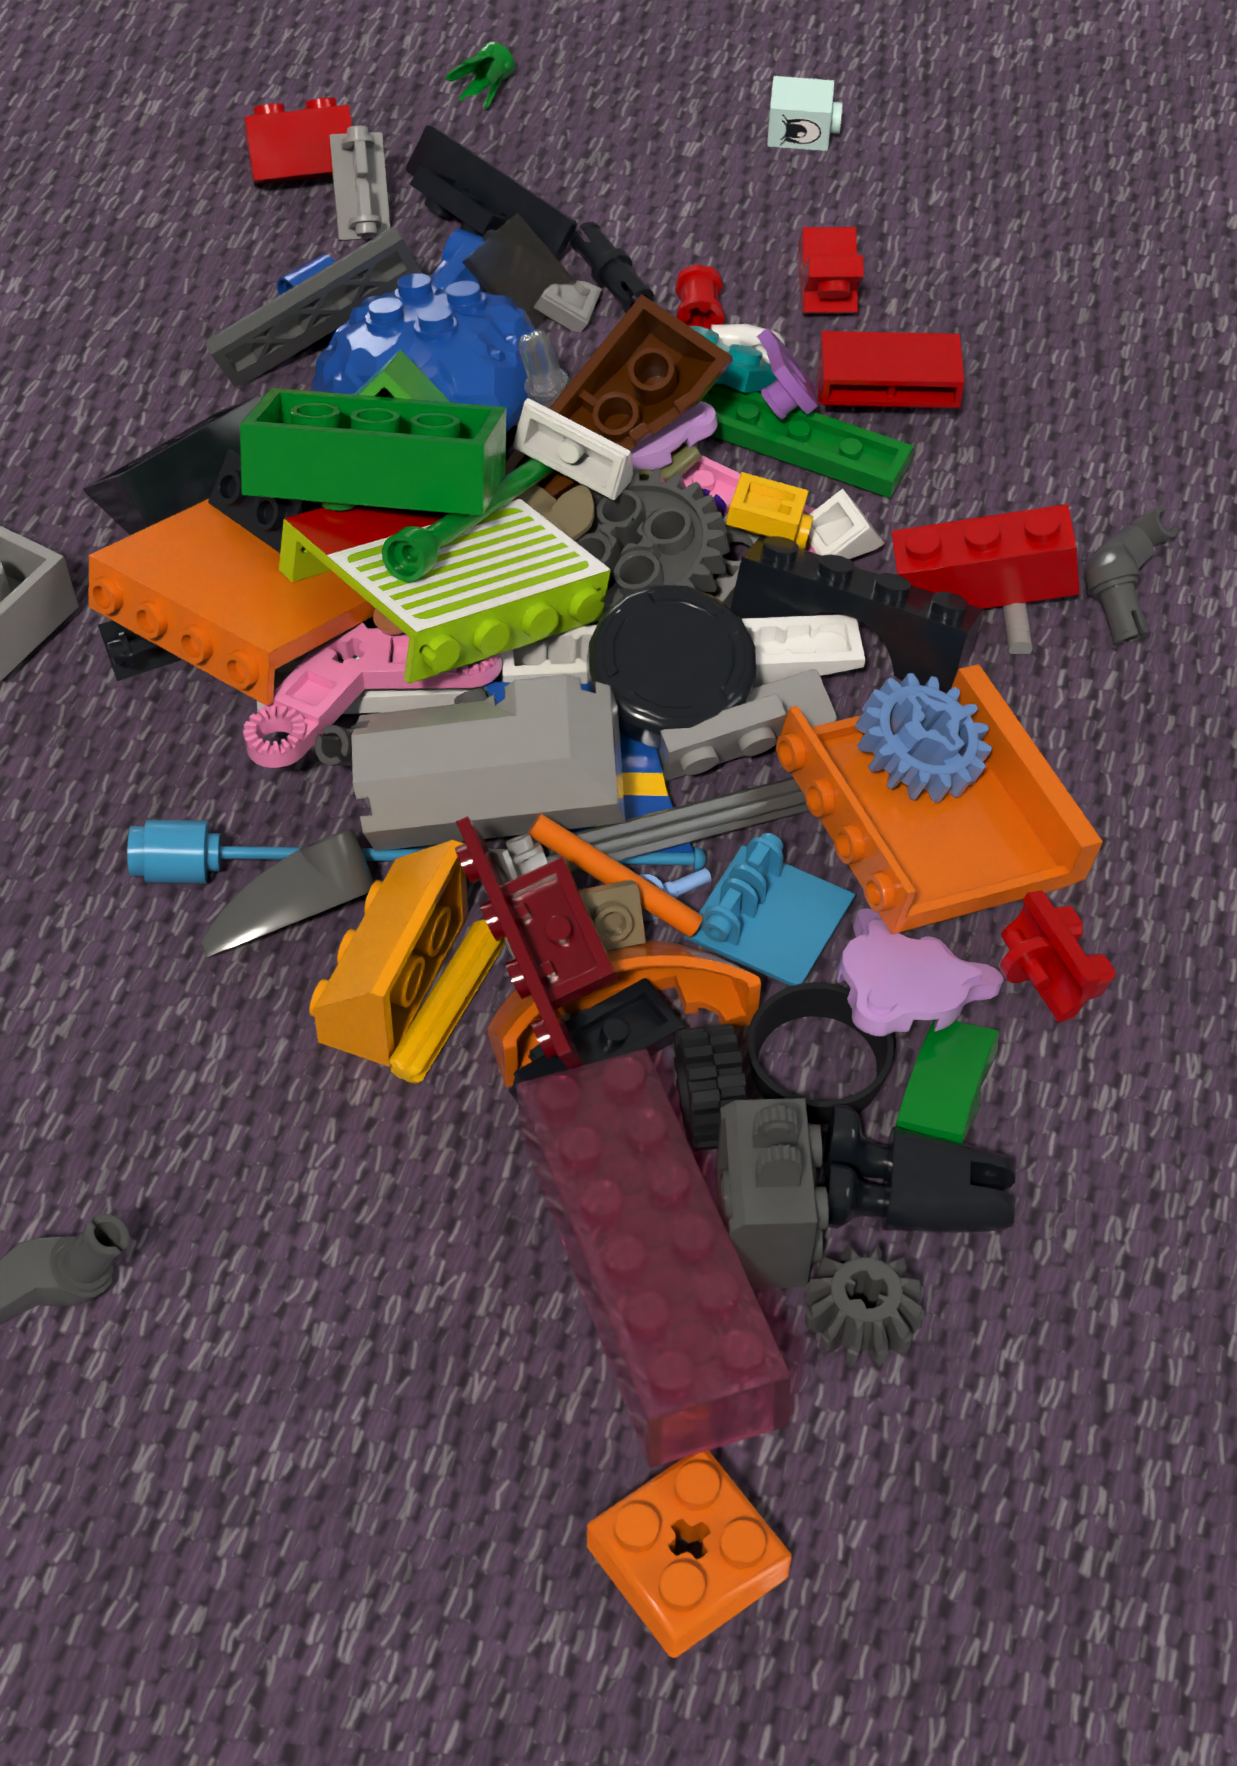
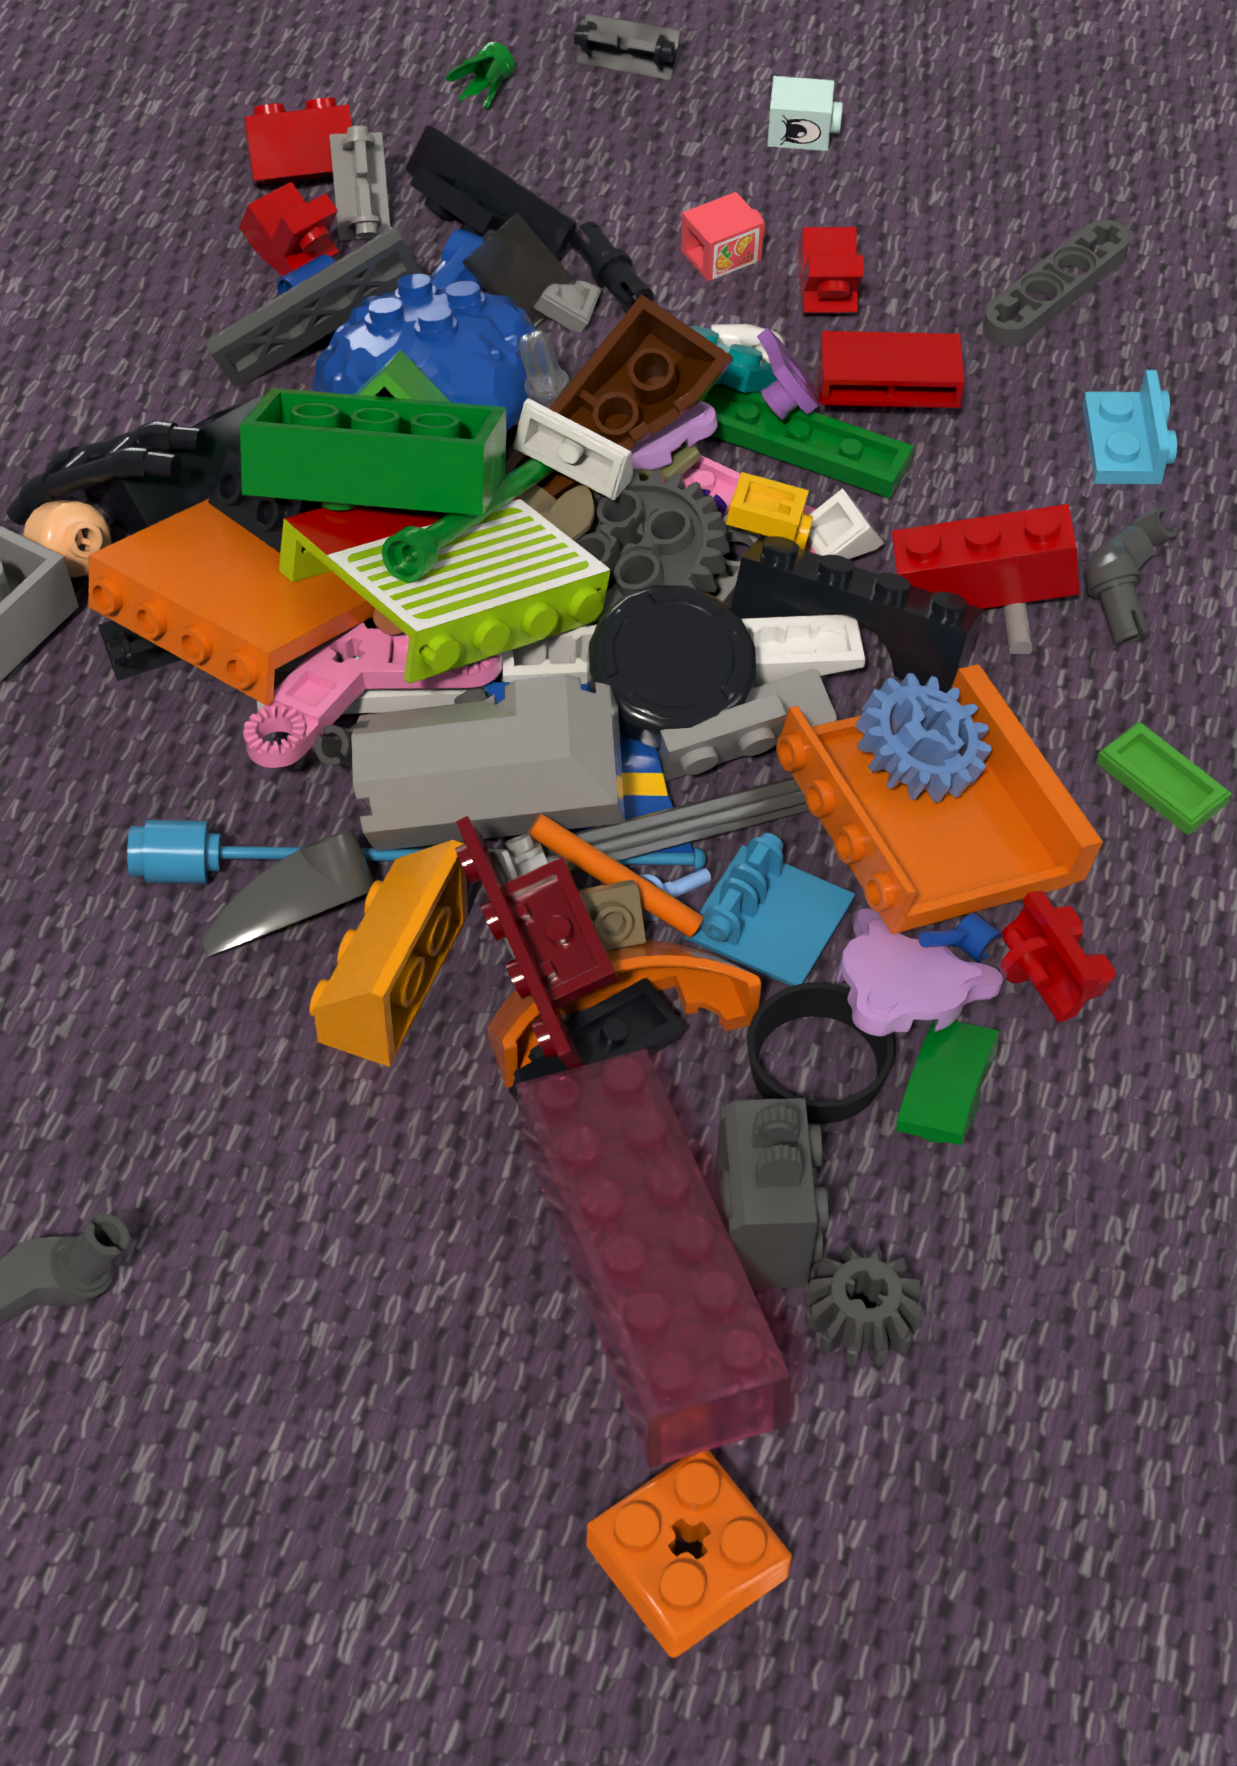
yellow axle [390,919,505,1084] -> none
black tyre [674,1024,748,1152] -> none
red bush [675,264,724,330] -> none
black piece [822,1104,1016,1233] -> none
none -> black piece [7,421,206,525]
none -> light nougat head [23,500,111,578]
none -> red brick [239,181,339,276]
none -> hinge [574,13,682,80]
none -> coral brick [680,192,766,281]
none -> blue hand [919,912,1003,963]
none -> dark grey beam [982,219,1130,347]
none -> medium azure bracket [1082,370,1177,484]
none -> bright green tile [1096,721,1232,836]

